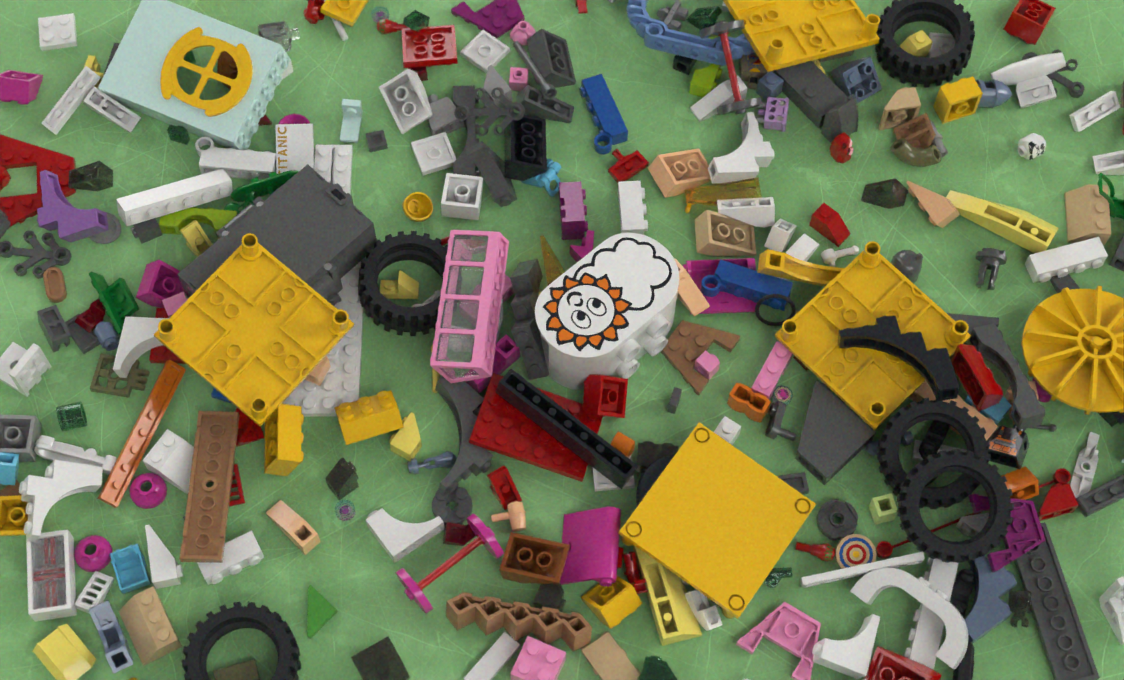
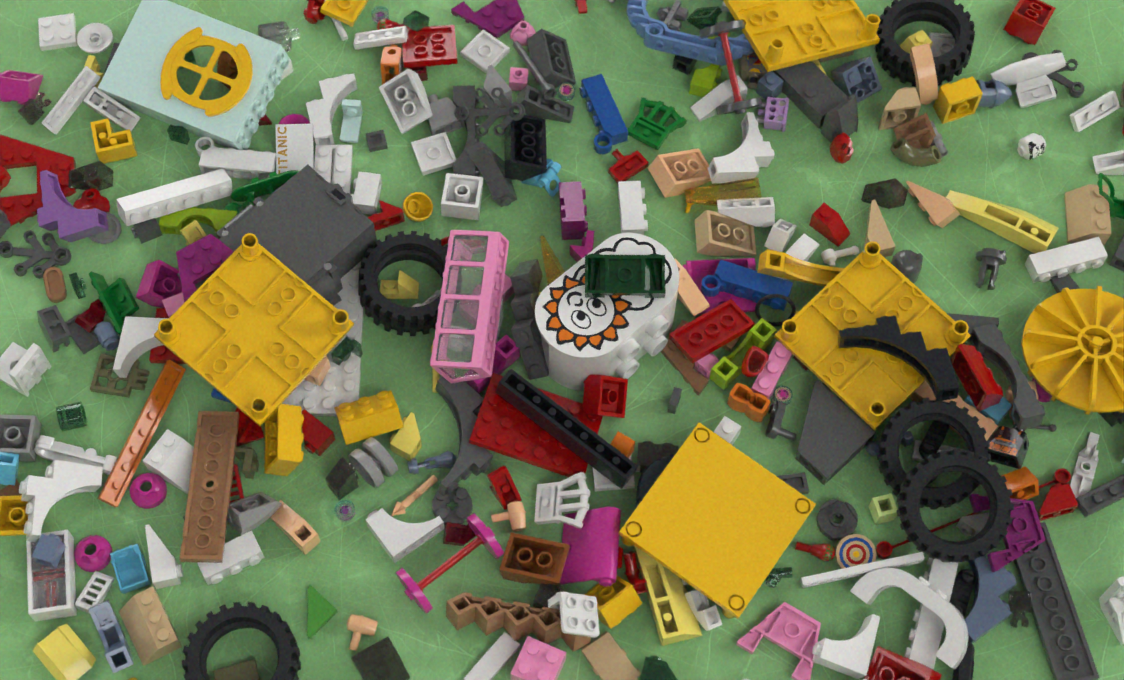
none -> clear smoke plate [18,92,51,125]
none -> sand blue brick [31,534,66,569]
none -> clear green plate [69,272,87,299]
none -> red plate [73,188,110,213]
none -> white dish [77,23,113,53]
none -> yellow brick [90,118,137,164]
none -> magenta wing [176,234,234,303]
none -> light grey slope [228,492,282,535]
none -> olive bracket [235,446,259,479]
none -> red slope [302,409,336,457]
none -> white arch [306,73,357,145]
none -> clear green bracket [331,337,363,366]
none -> light nougat piece [347,614,378,651]
none -> light grey wheel [348,437,398,489]
none -> white brick [351,172,382,215]
none -> white tile [353,26,408,50]
none -> red slope [367,200,405,231]
none -> orange torso [380,44,403,85]
none -> light nougat piece [391,475,438,516]
none -> white plate [534,472,590,529]
none -> white bracket [548,591,599,638]
none -> tile [557,82,575,101]
none -> dark green piece [585,253,666,298]
none -> green plate [627,97,687,151]
none -> red plate [669,299,755,364]
none -> lime arch [709,318,777,390]
none -> rock [741,346,769,377]
none -> tan slope [864,199,896,257]
none -> light nougat arch [910,44,938,105]

